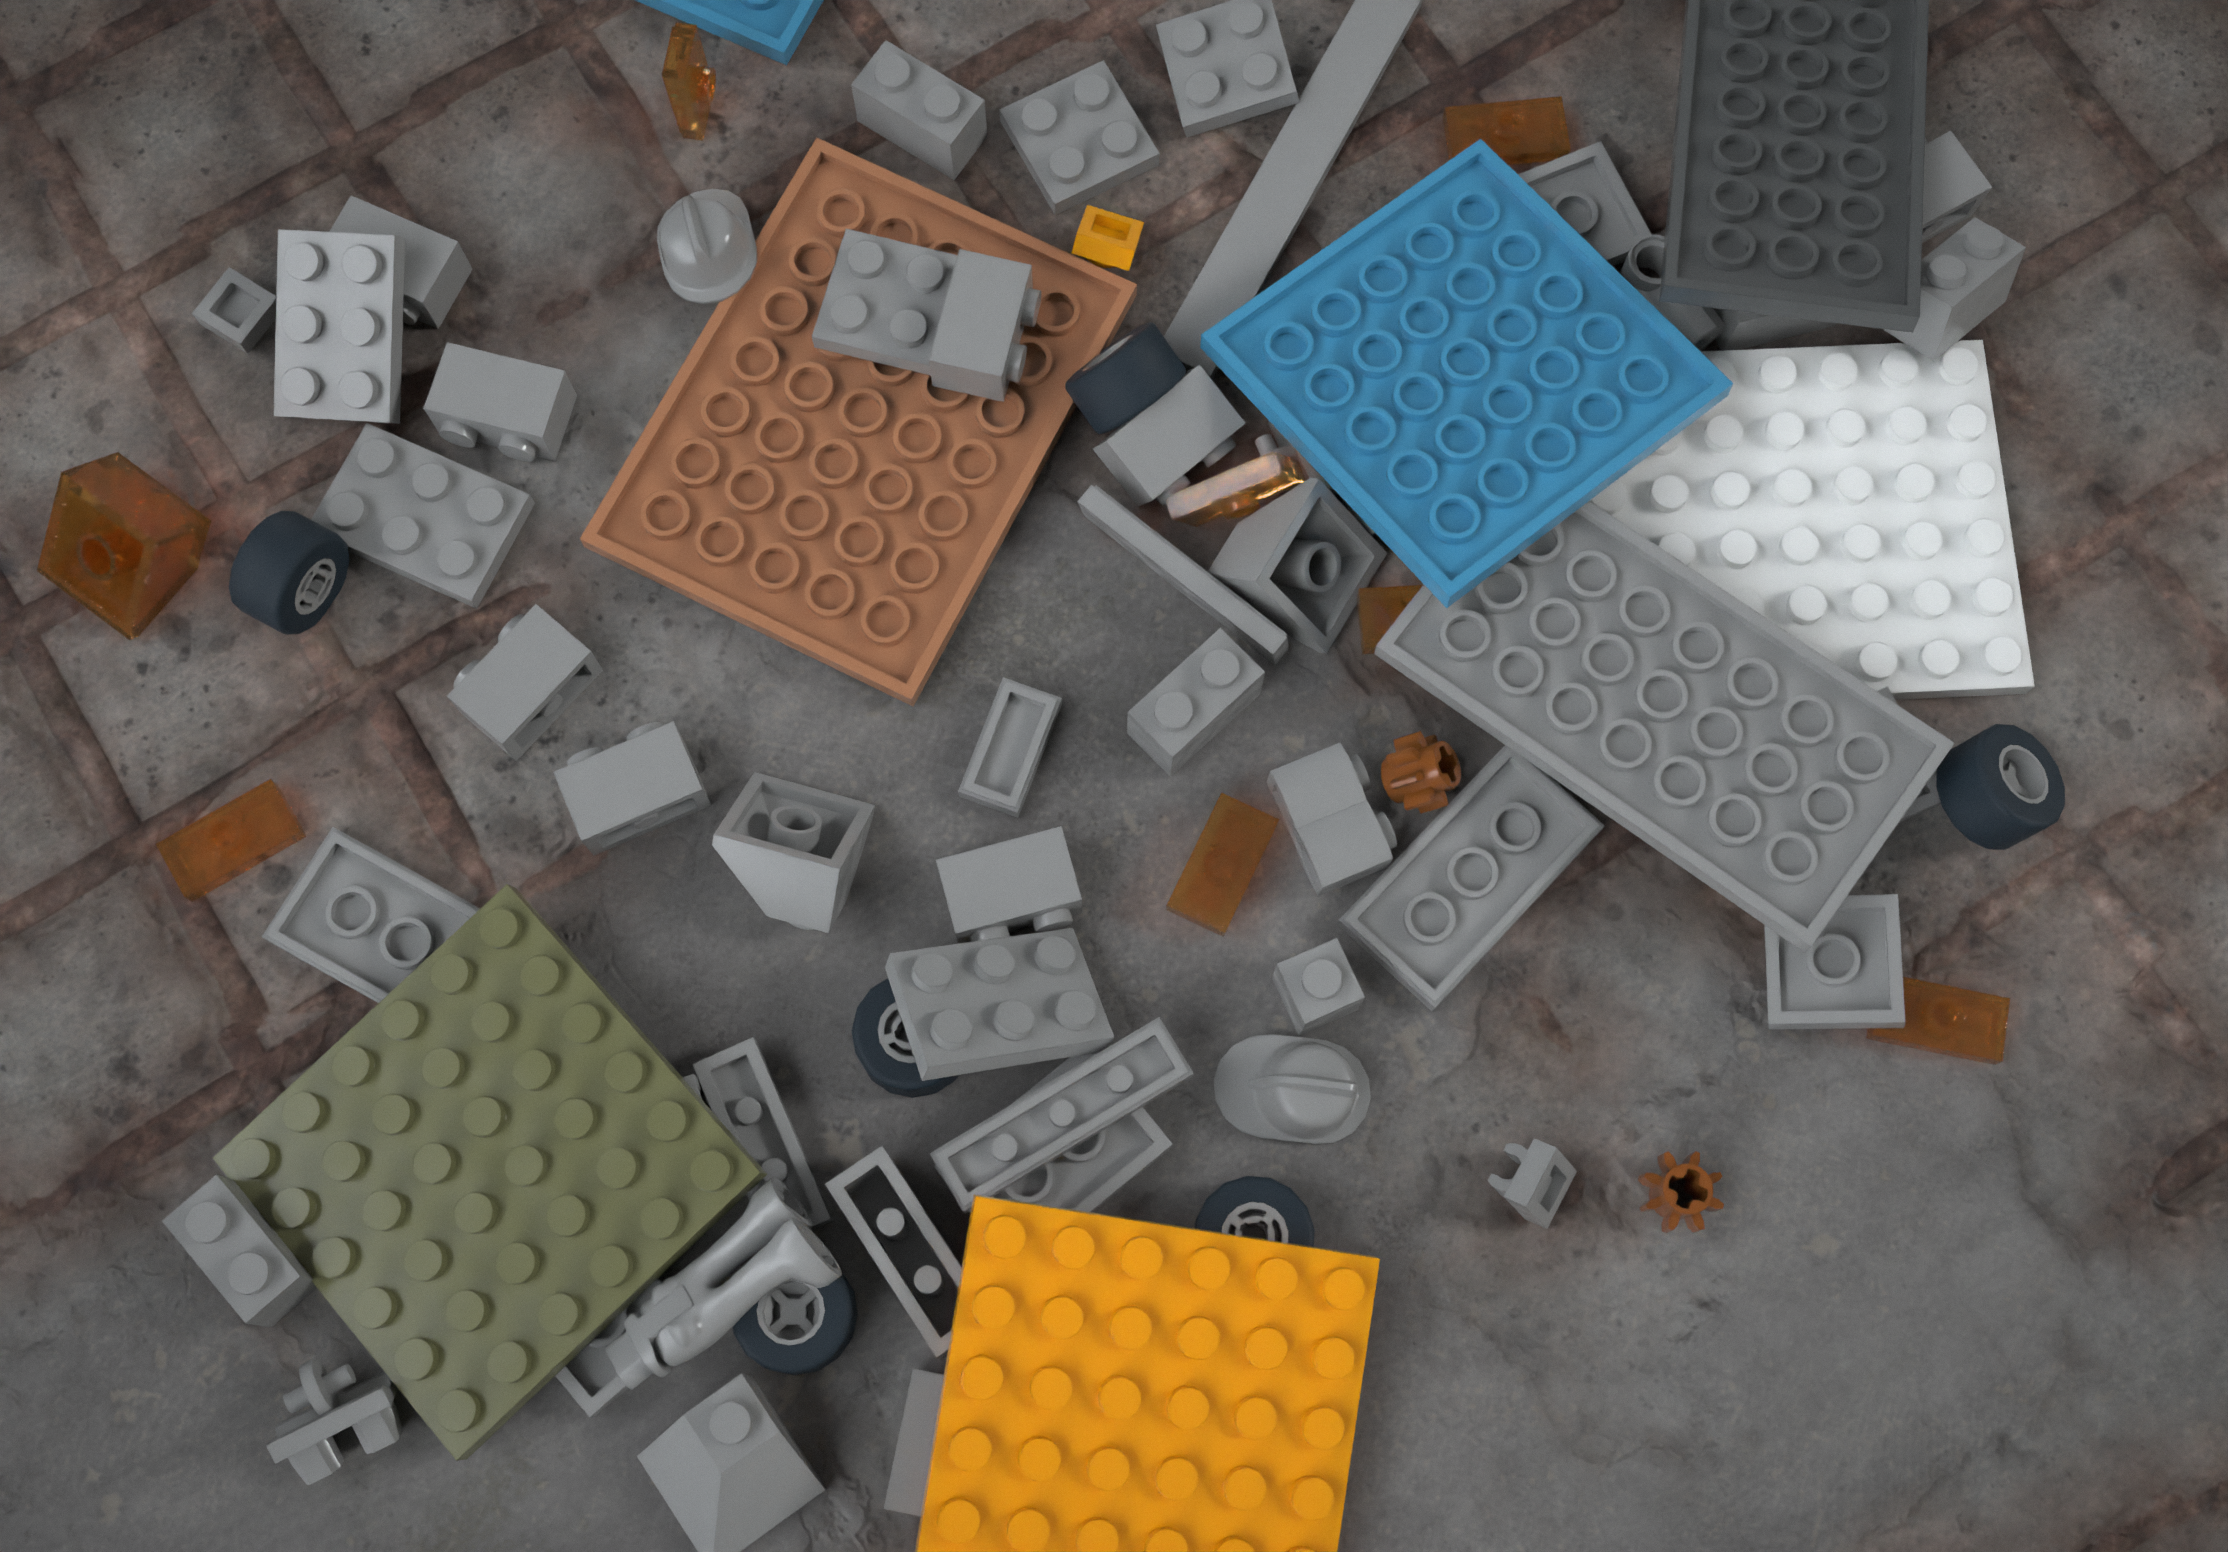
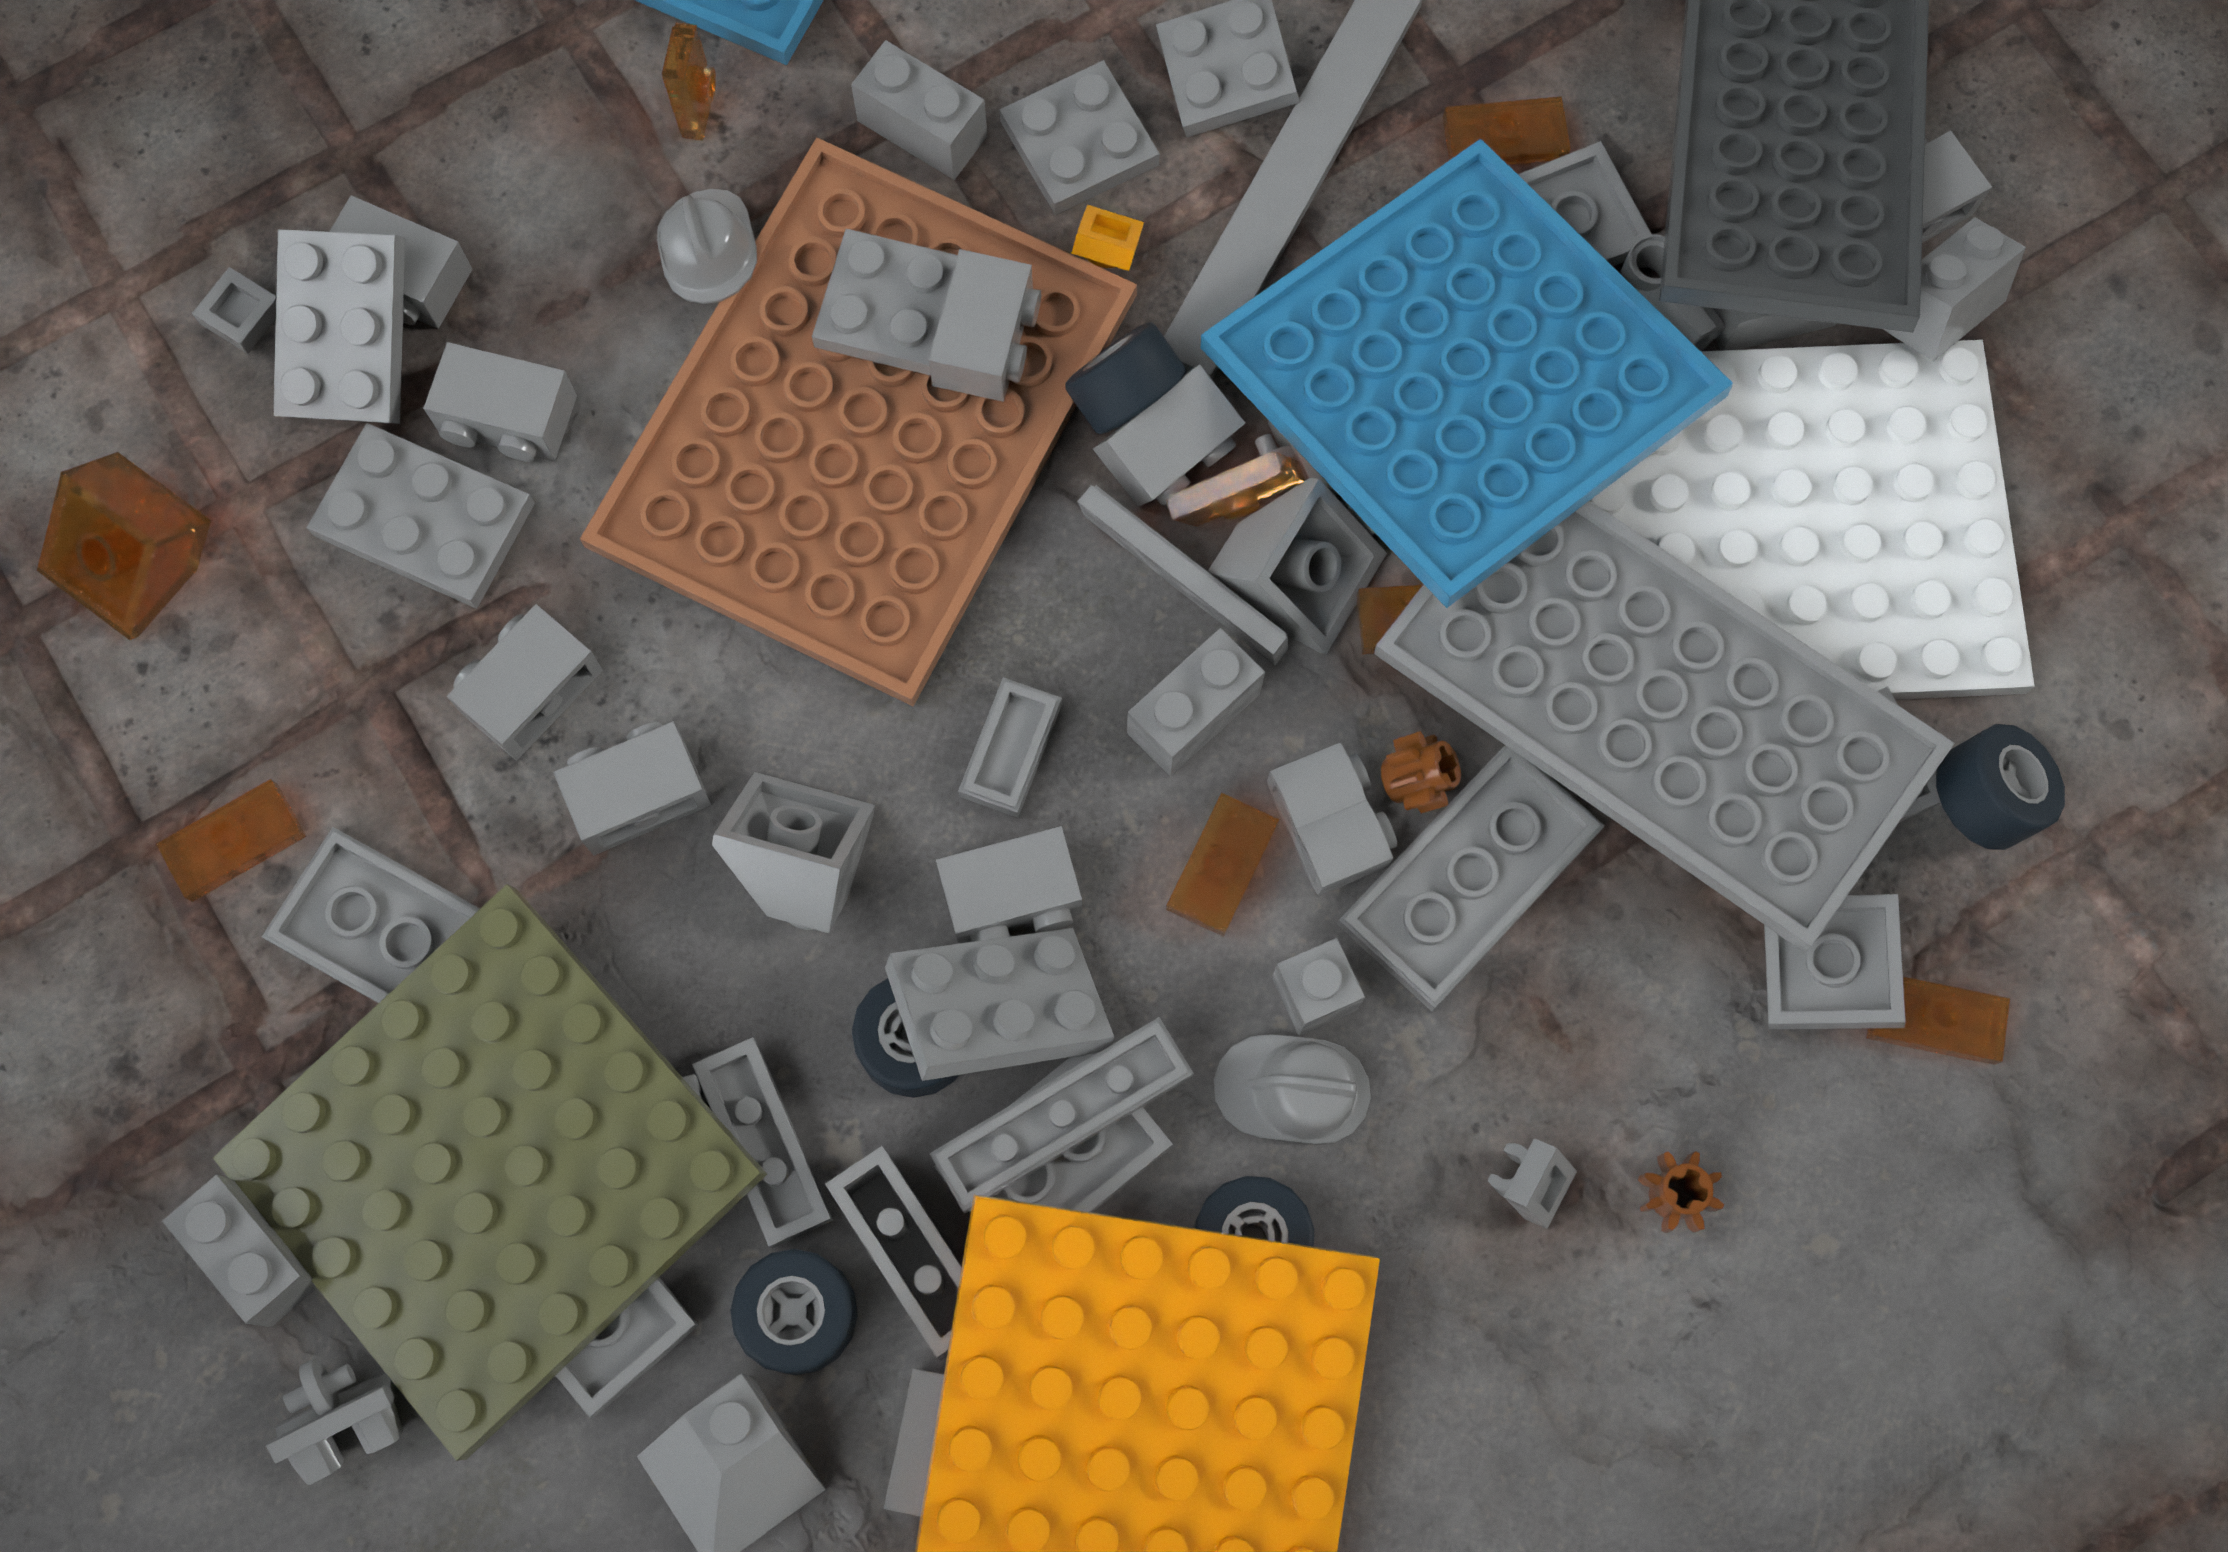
black wheel [228,510,349,635] -> none
light grey piece [605,1176,842,1390] -> none

